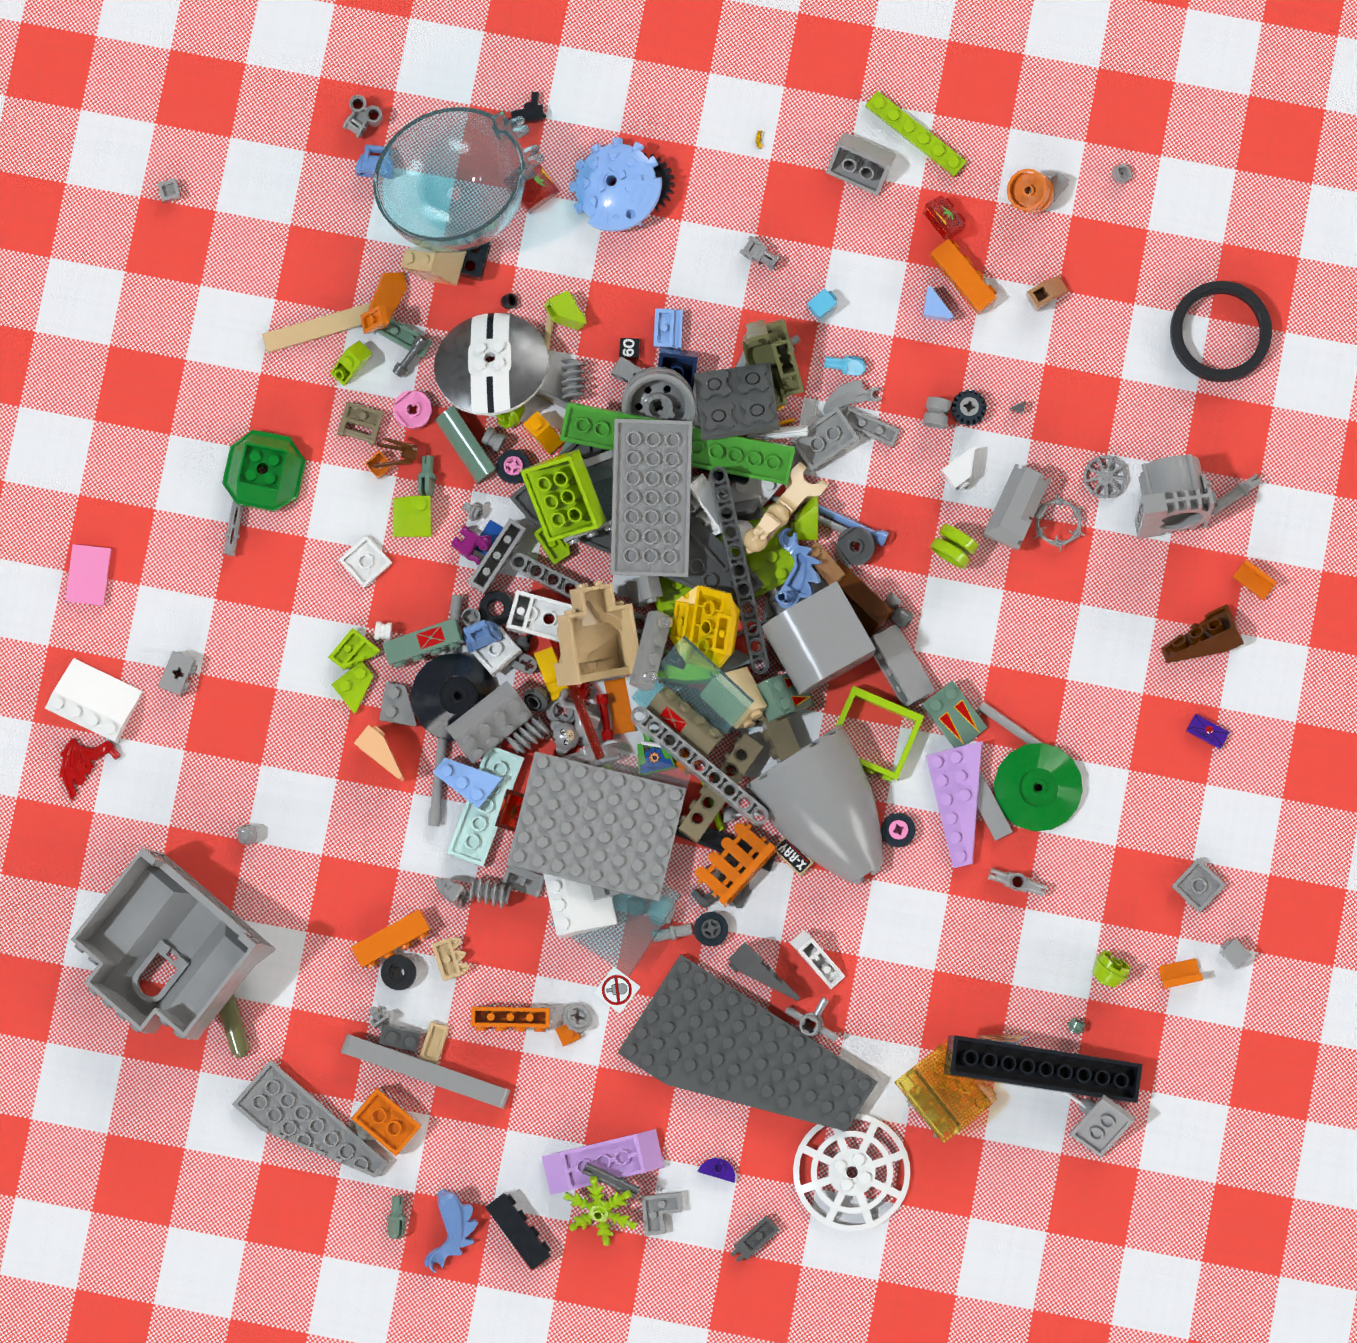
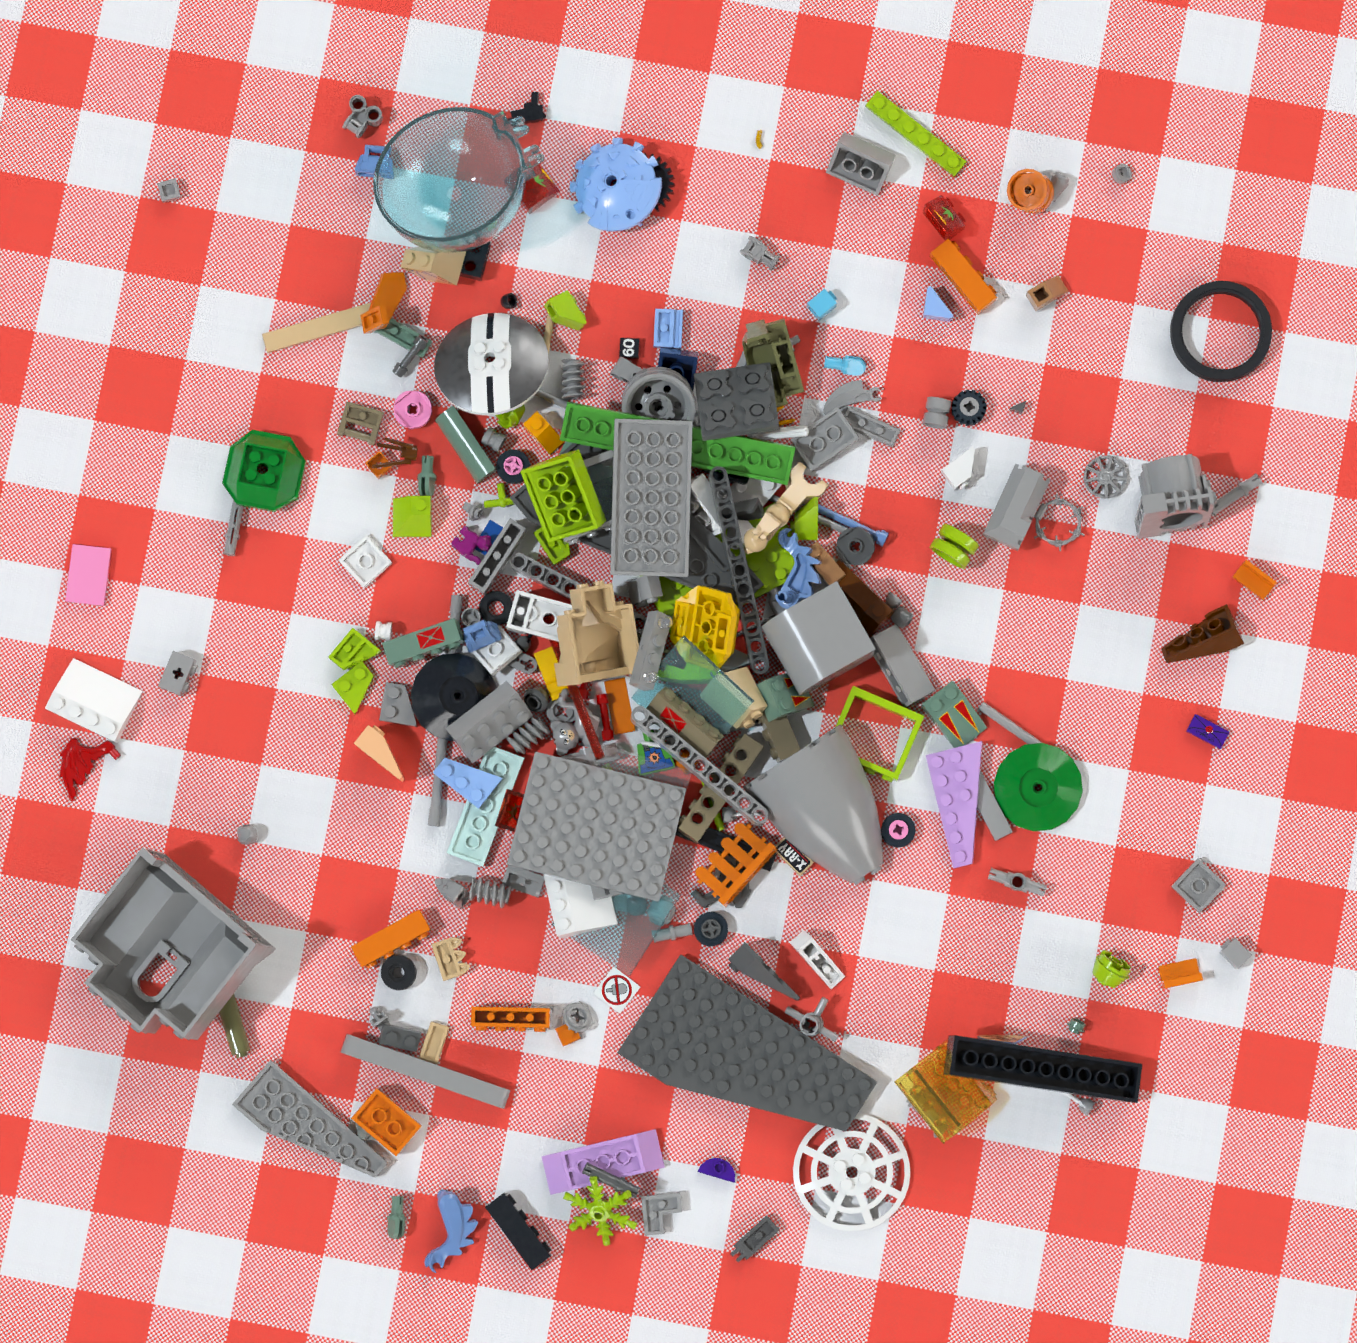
lime slope [330,340,373,386] -> none
light grey plate [1070,1095,1136,1157] -> none
none -> lime piece [484,483,515,508]

